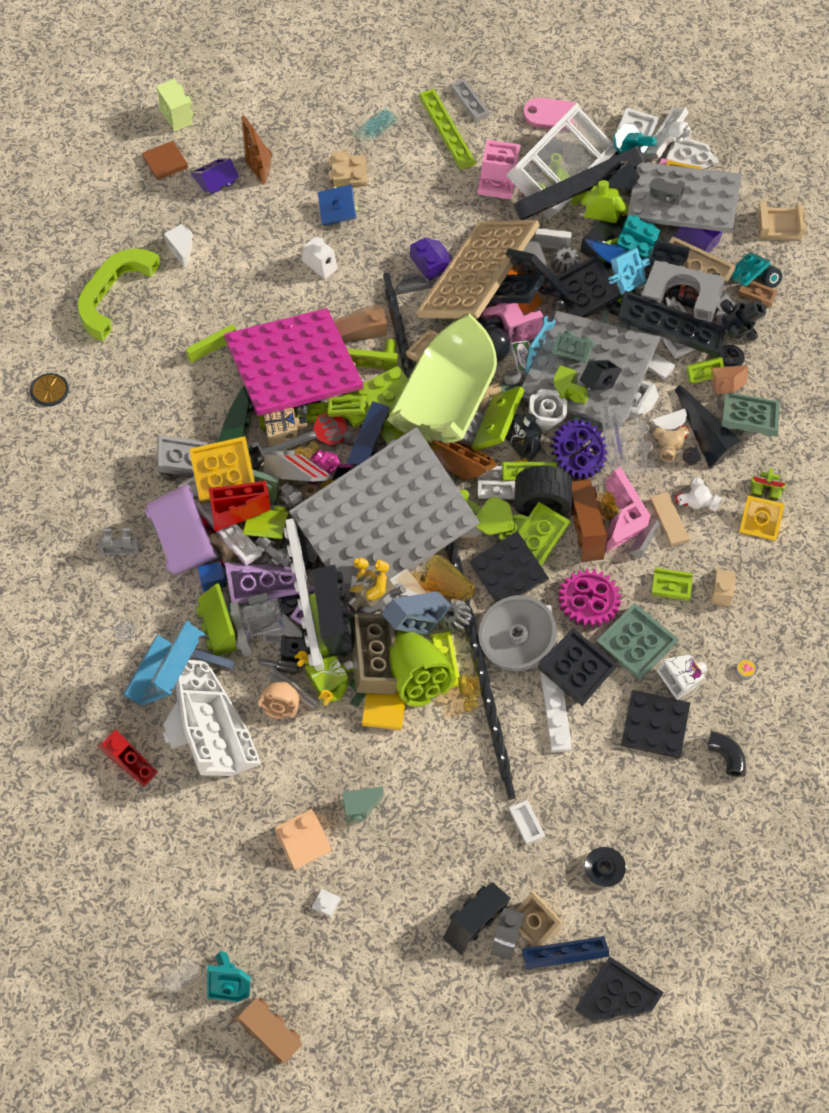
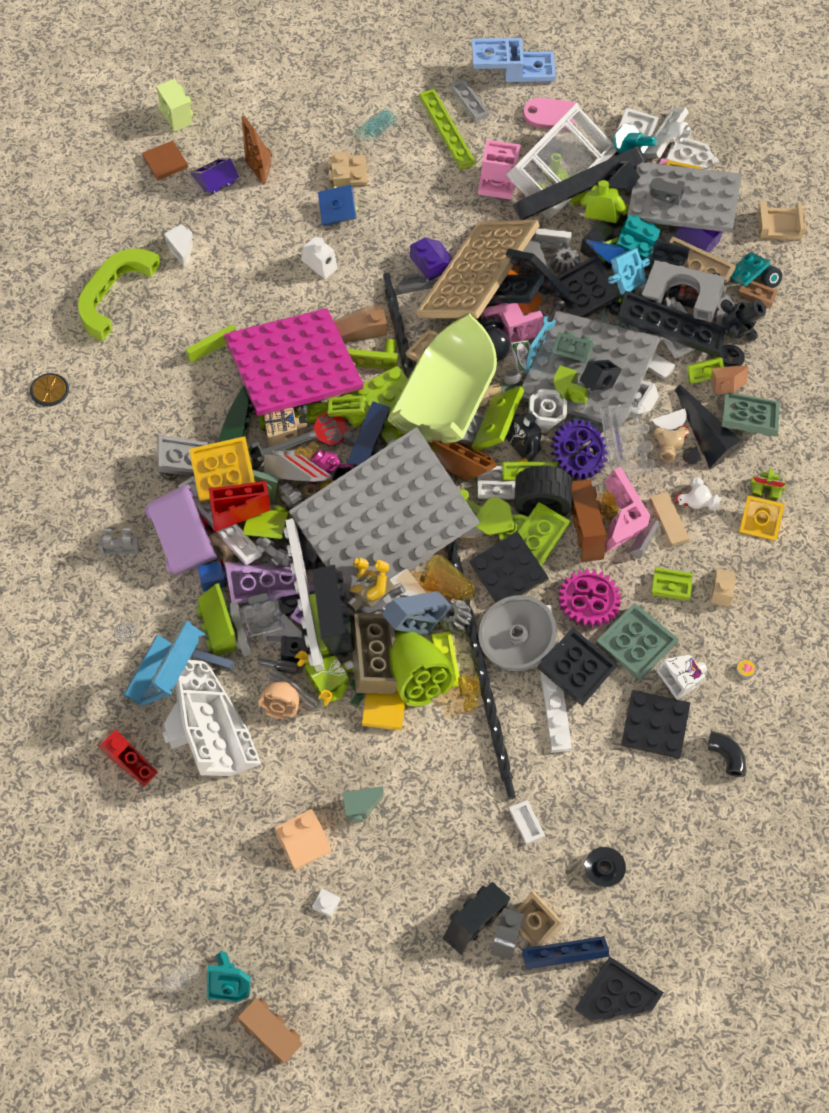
none -> light blue bracket [472,38,556,82]

